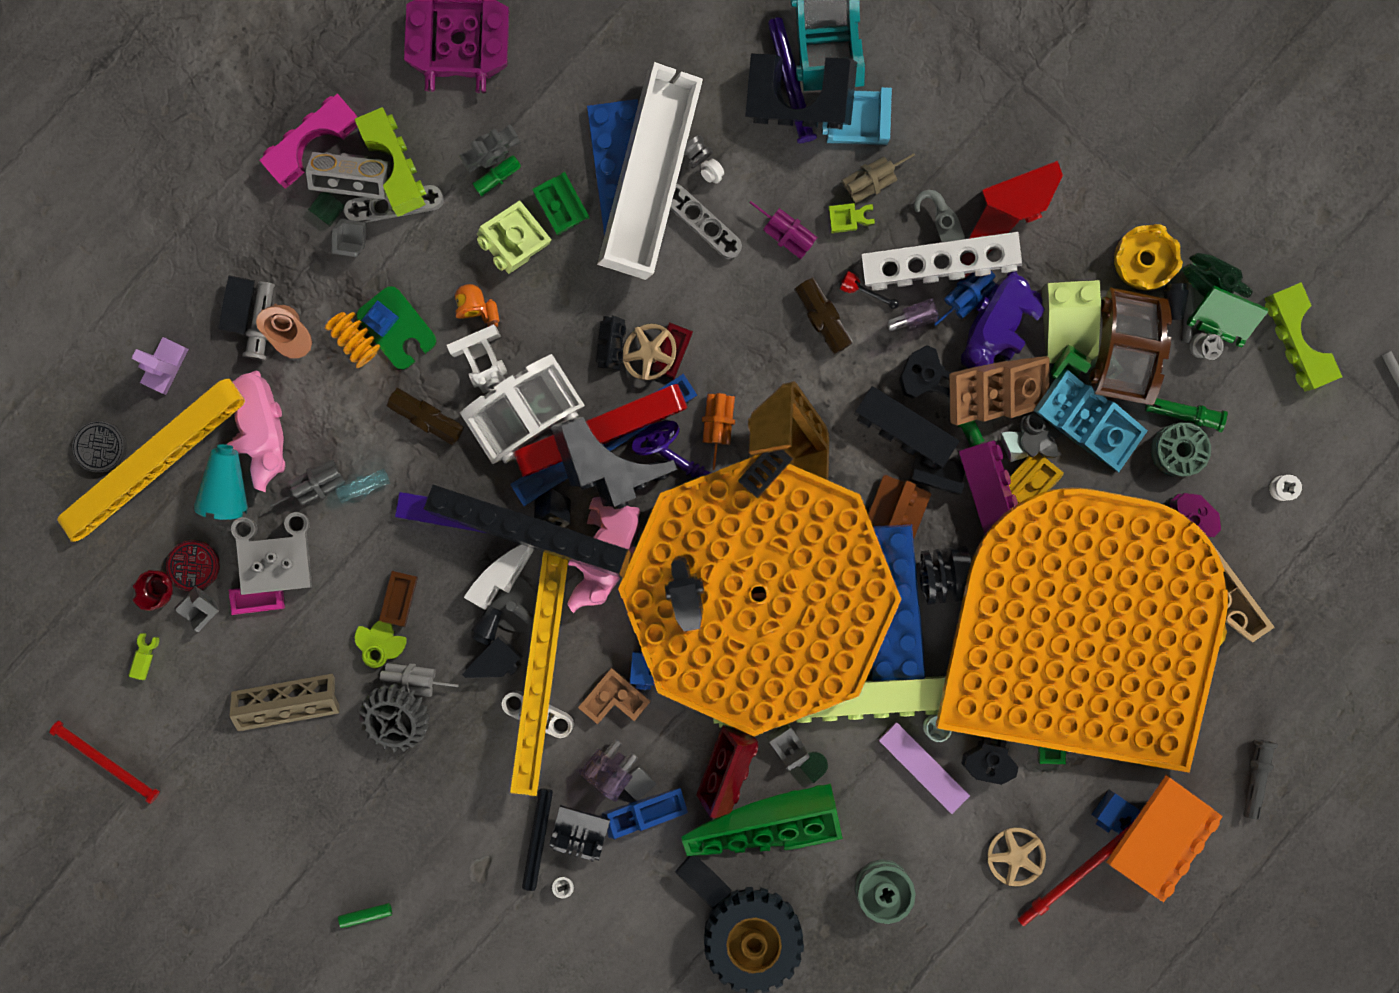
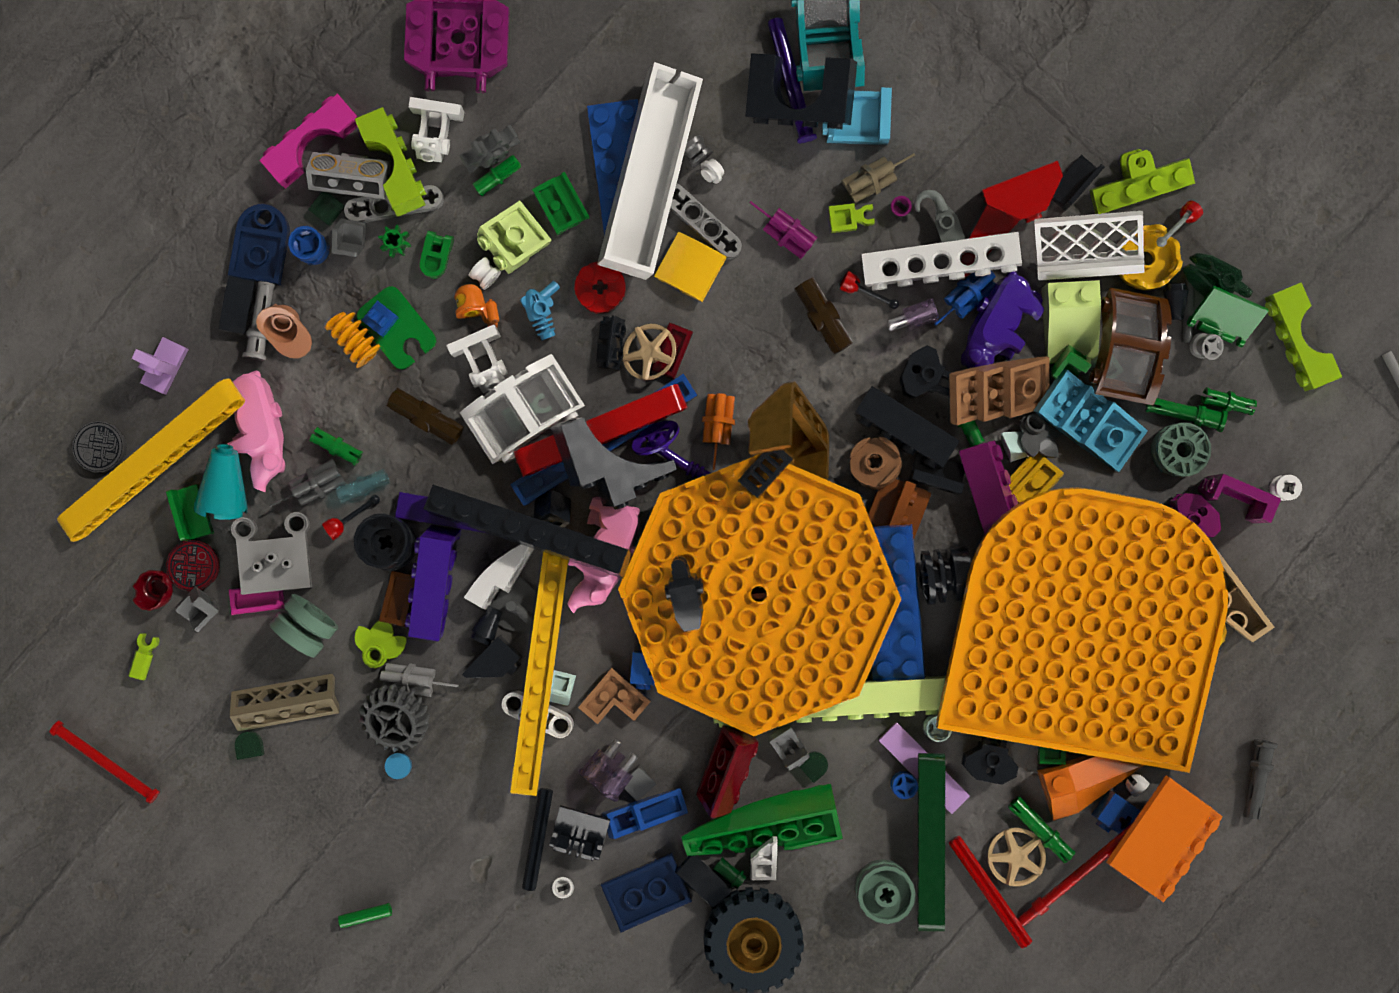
none -> green panel [166,484,214,541]
none -> dark blue tile [228,204,290,285]
none -> clear green tile [235,731,265,760]
none -> sand green wheel [269,594,338,658]
none -> blue wheel [288,226,330,265]
none -> green pin [309,427,363,466]
none -> hinge [322,495,380,541]
none -> black wheel [353,513,416,571]
none -> green gear [378,225,412,258]
none -> dark azure tile [385,753,412,779]
none -> dark purple wedge [405,525,461,641]
none -> white tile [408,97,464,163]
none -> green plate [420,231,454,279]
none -> white wheel [469,257,501,290]
none -> dark azure piece [520,281,560,340]
none -> light aqua slope [550,670,576,706]
none -> red plate [574,262,626,314]
none -> dark blue tile [600,852,692,932]
none -> yellow slope [654,232,727,302]
none -> dark green pin [713,857,746,889]
none -> white tile [750,836,777,880]
none -> medium nougat plate [850,437,902,490]
none -> blue wheel [890,771,918,799]
none -> magenta hinge [891,196,912,217]
none -> dark green beam [917,753,945,932]
none -> red axle [949,836,1032,949]
none -> green pin [1008,796,1076,864]
none -> white fence [1035,211,1144,280]
none -> orange wedge [1037,755,1144,821]
none -> black panel [1052,154,1105,211]
none -> lime plate [1090,149,1195,214]
none -> white hinge [1126,774,1150,797]
none -> hinge [1156,201,1203,247]
none -> magenta panel [1198,474,1282,524]
none -> green pin [1201,387,1257,416]

